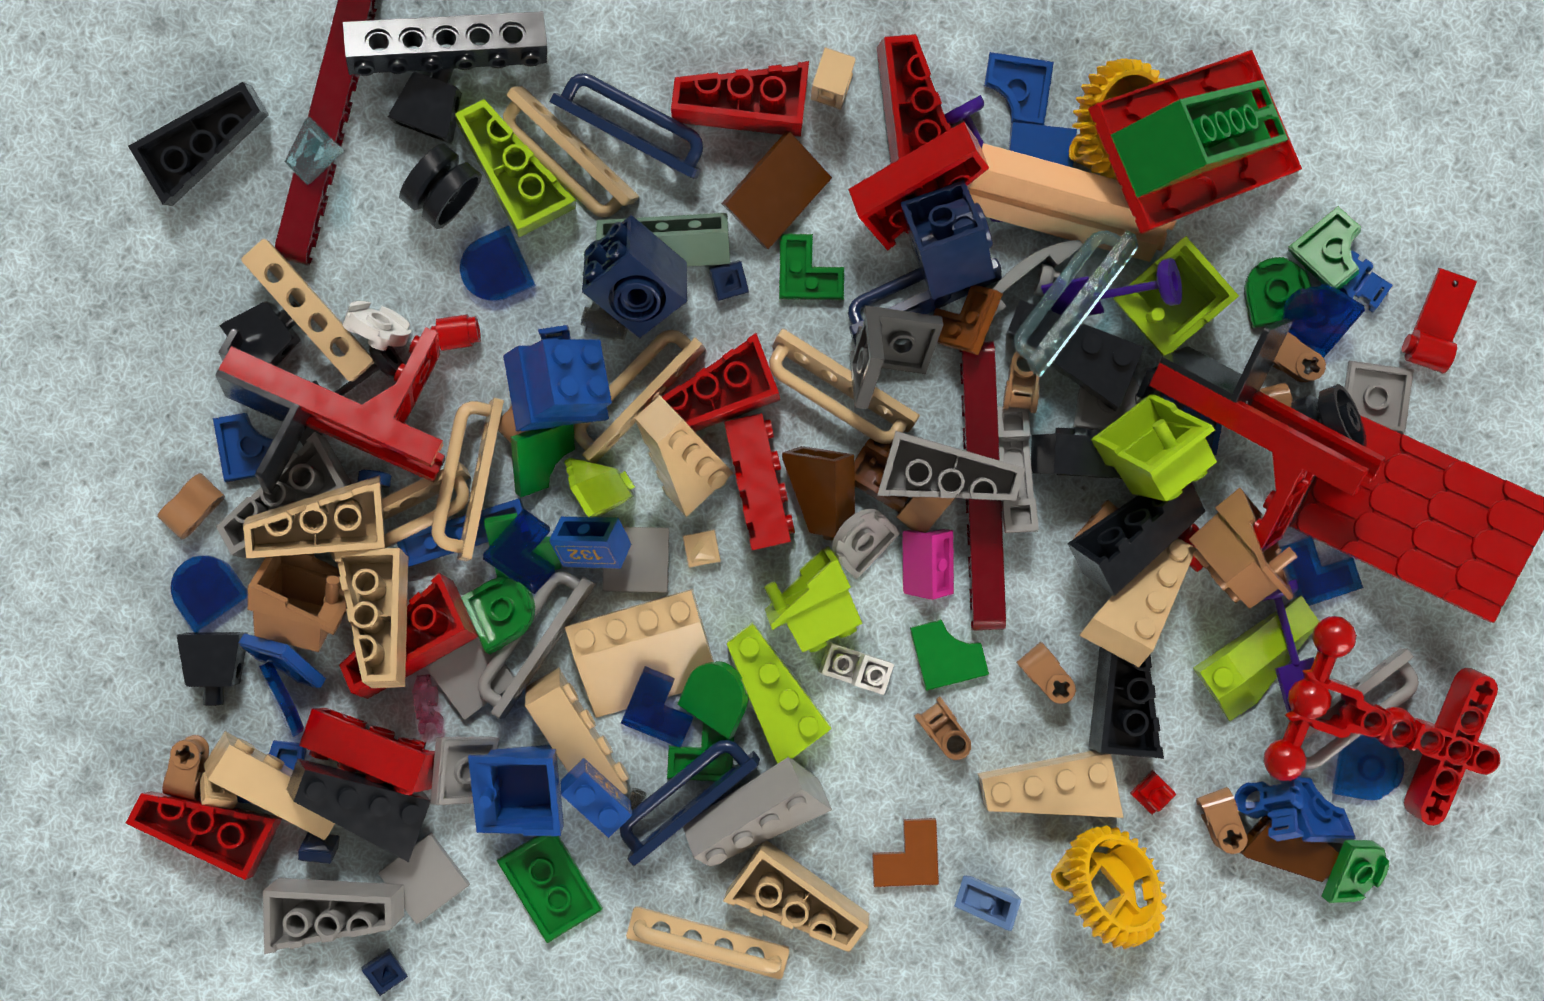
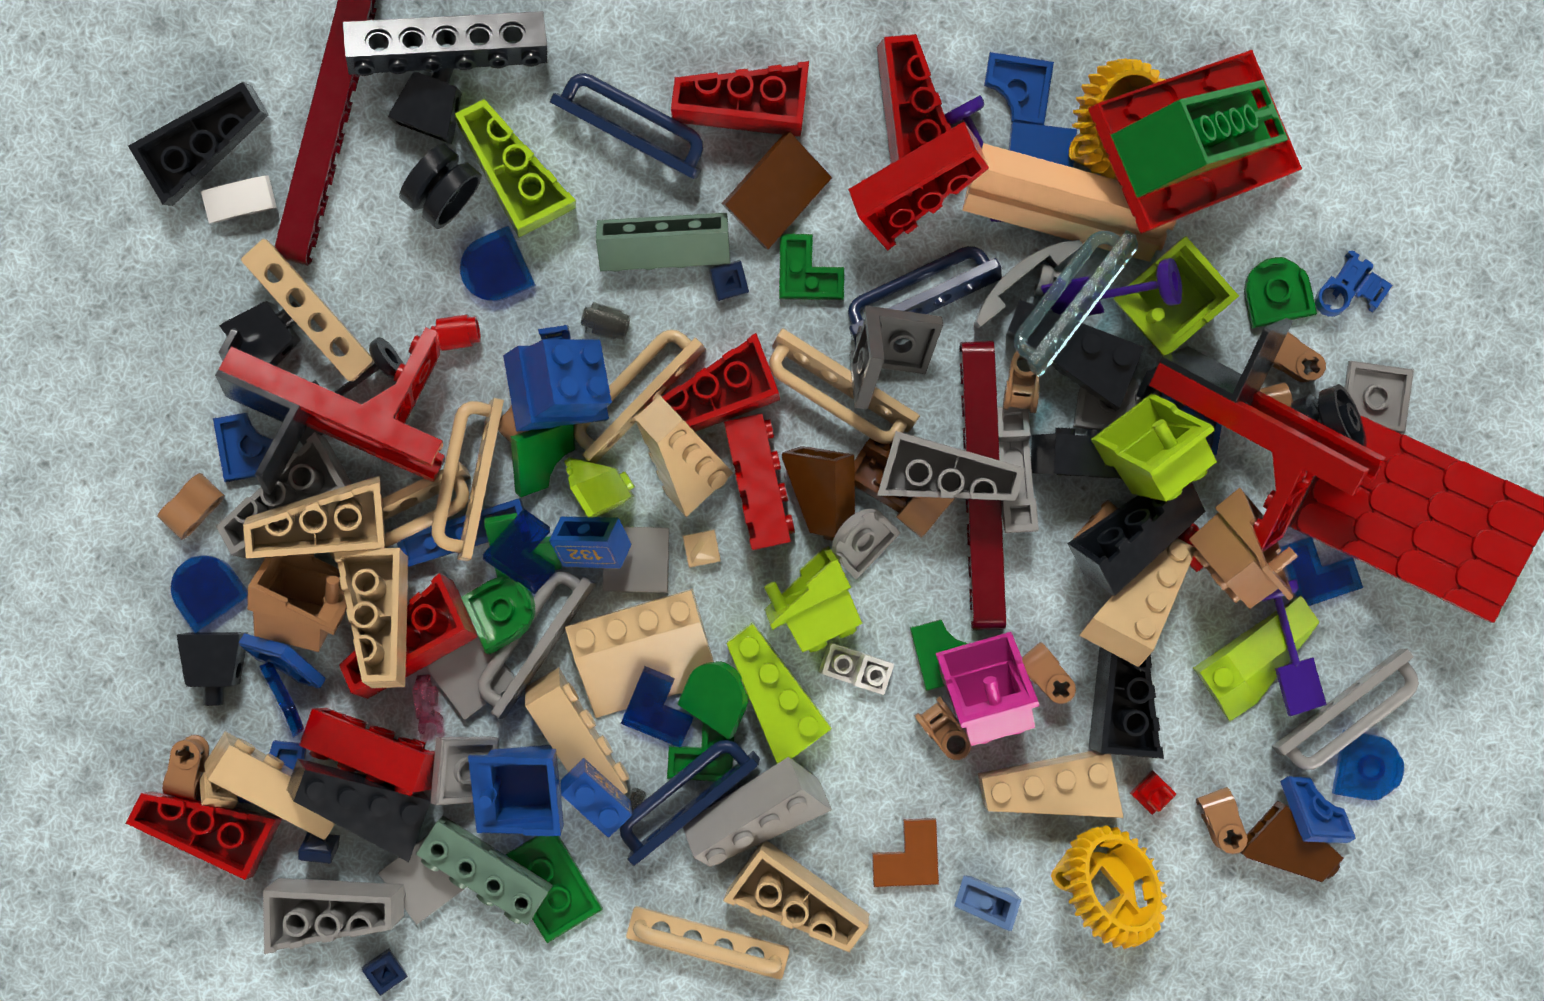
clear light blue slope [284,117,345,185] -> none
white plate [343,301,412,351] -> none
blue tile [357,470,392,488] -> none
tan piece [503,86,639,218] -> none
dark blue brick [582,215,687,338] -> none
tan panel [811,47,856,110] -> none
dark blue brick [900,180,995,300] -> none
dark pink panel [902,529,954,600] -> none
dark orange tile [933,285,1003,355] -> none
blue piece [1234,779,1304,841] -> none
red piece [1263,616,1501,826] -> none
clear blue tile [1283,285,1365,358] -> none
tile [1288,206,1361,294] -> none
green tile [1321,840,1390,903] -> none
red door [1401,268,1477,374] -> none
none -> white slope [201,175,277,223]
none -> sand green brick [416,815,553,925]
none -> dark pink piece [936,632,1039,746]

